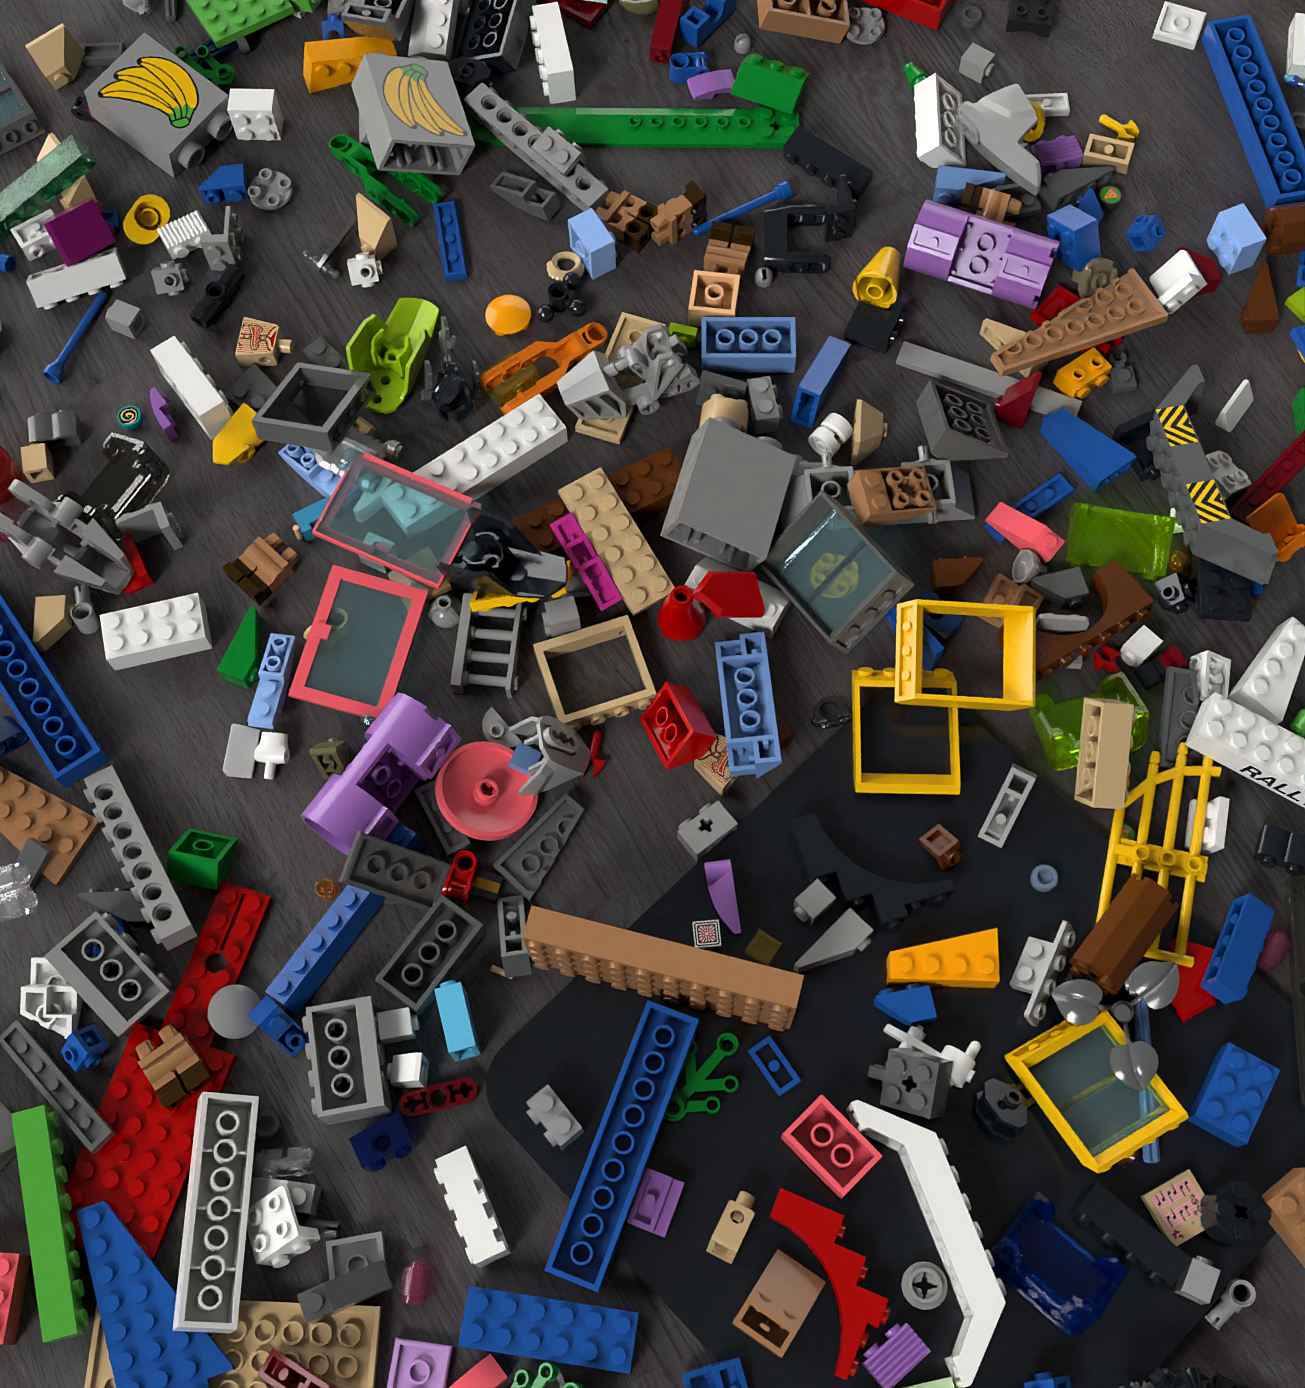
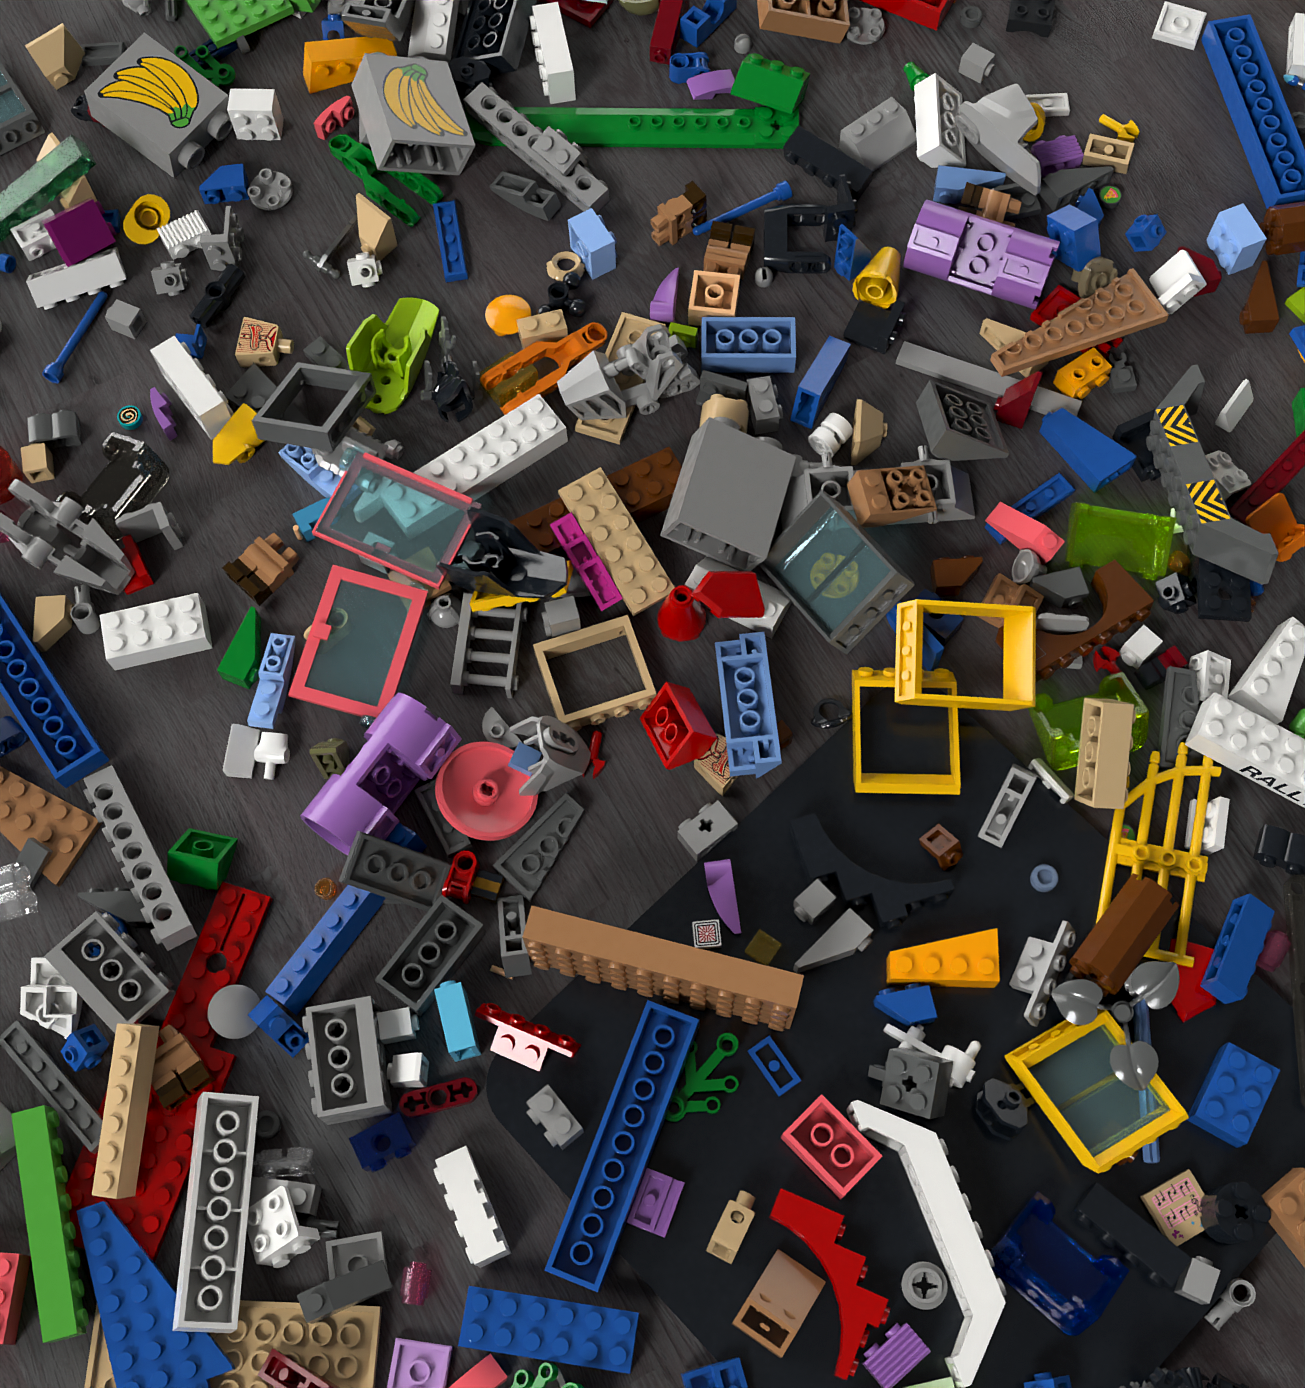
hips [594,190,658,254] -> none
none -> tan brick [92,1023,159,1199]
none -> blue bracket [175,324,207,359]
none -> coral slope [314,96,355,140]
none -> bracket [475,1003,581,1071]
none -> tan brick [517,309,568,349]
none -> medium lavender piece [650,268,679,323]
none -> blue slope [834,224,871,281]
none -> light grey slope [839,97,917,172]
none -> white slope [1028,758,1075,804]

